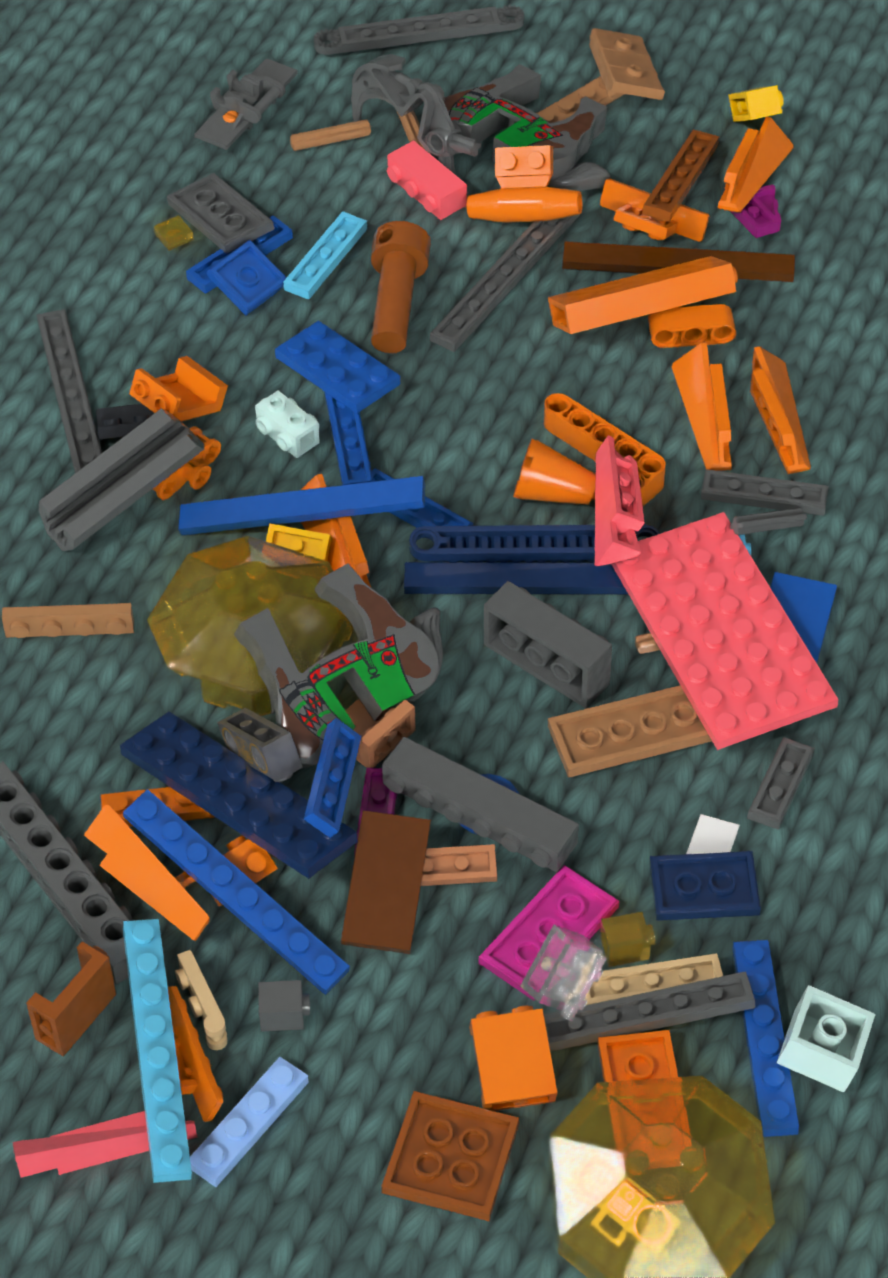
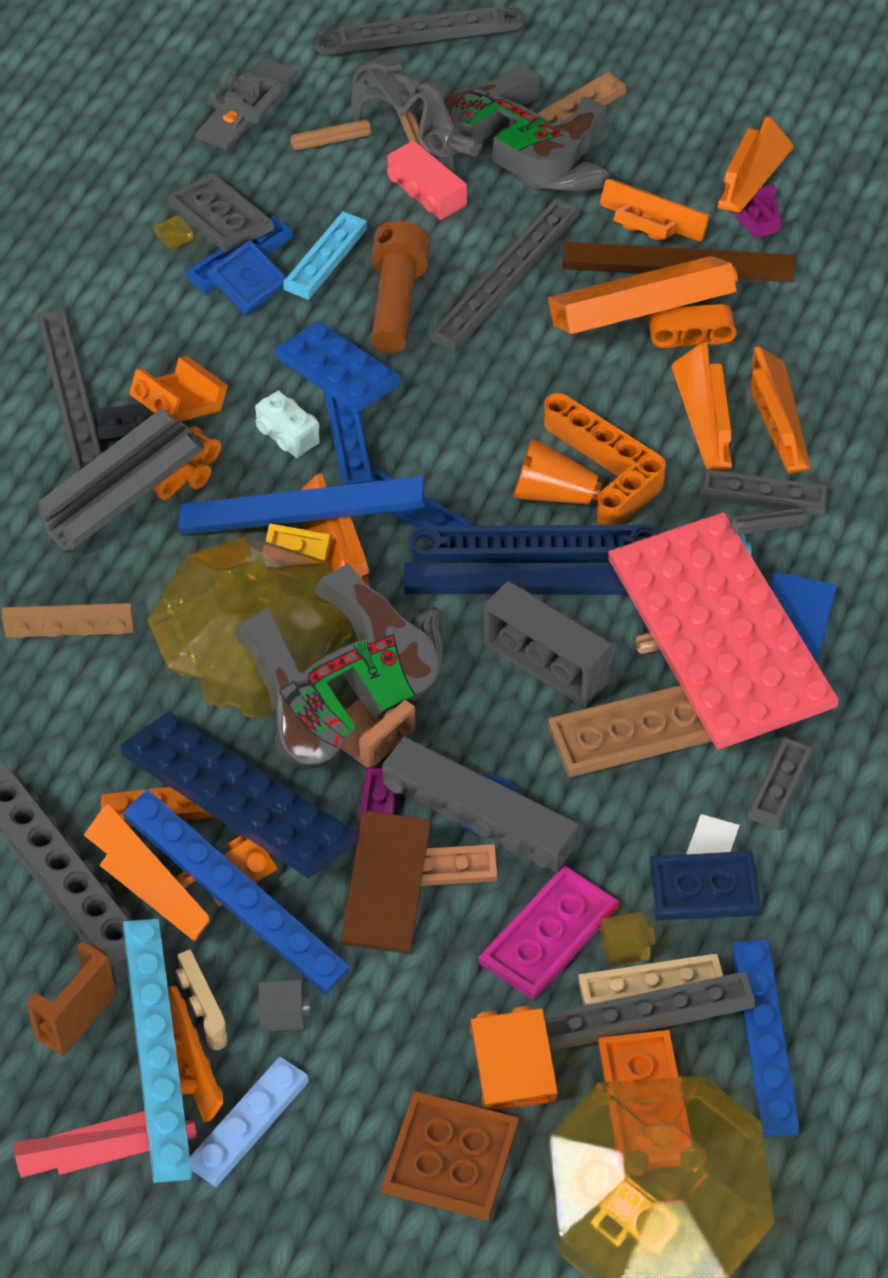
flat silver piece [217,708,303,782] -> none
blue plate [304,718,362,838] -> none
orange plate [467,145,583,223] -> none
clear brick [520,925,607,1021] -> none
medium nougat container [589,28,665,100] -> none
coral wedge [595,436,645,566] -> none
dark orange plate [642,129,720,222] -> none
yellow brick [728,85,784,122] -> none
light aqua brick [777,985,875,1092] -> none

